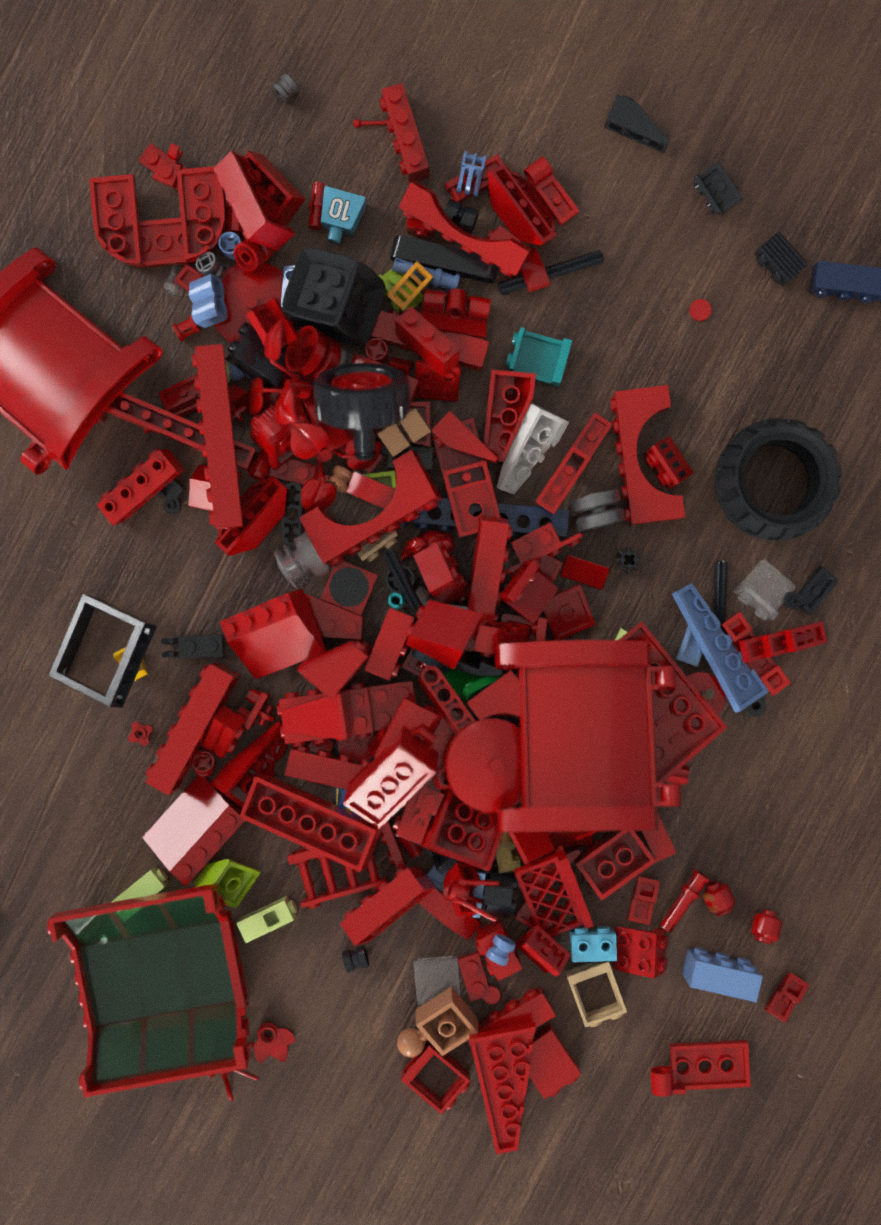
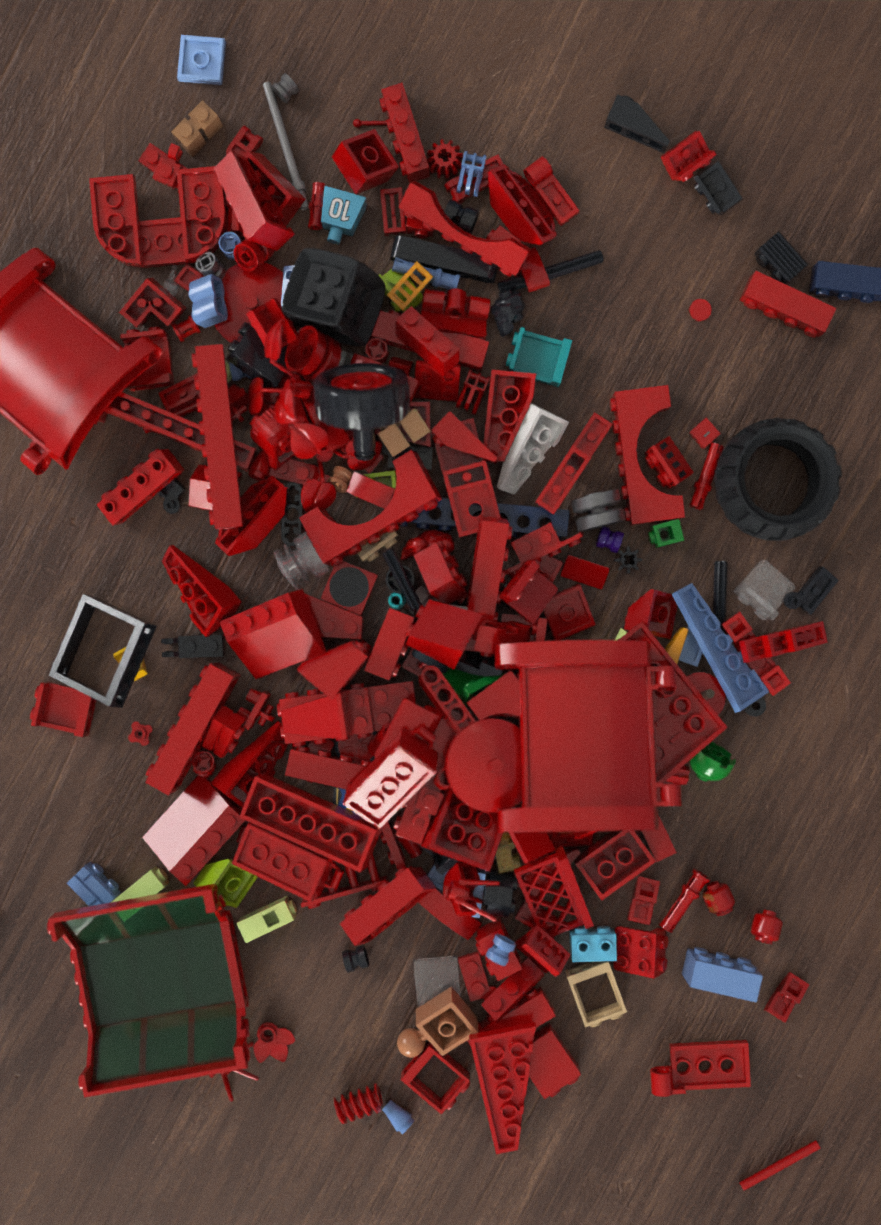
none -> red panel [30,681,97,737]
none -> medium blue brick [67,861,121,906]
none -> red brick [119,278,187,328]
none -> red panel [120,327,175,391]
none -> red wedge [162,545,241,637]
none -> medium nougat piece [171,100,223,157]
none -> light blue tile [177,35,226,85]
none -> red plate [226,125,263,156]
none -> red container [232,822,344,902]
none -> light grey bar [263,82,309,210]
none -> red brick [332,129,399,195]
none -> red piece [334,1083,383,1124]
none -> red tile [380,187,406,236]
none -> medium blue cone [382,1100,414,1134]
none -> red gear [427,139,463,180]
none -> red arm [455,369,491,415]
none -> red plate [481,958,545,1023]
none -> black head [491,288,525,337]
none -> dark purple wheel [595,526,624,553]
none -> red slope [624,589,678,639]
none -> green brick [648,519,684,548]
none -> red bracket [660,131,717,182]
none -> light orange slope [665,627,689,664]
none -> red tile [689,417,721,449]
none -> red pin [689,443,724,510]
none -> green cylinder [689,742,736,782]
none -> red brick [739,271,837,338]
none -> red bar [739,1140,821,1191]

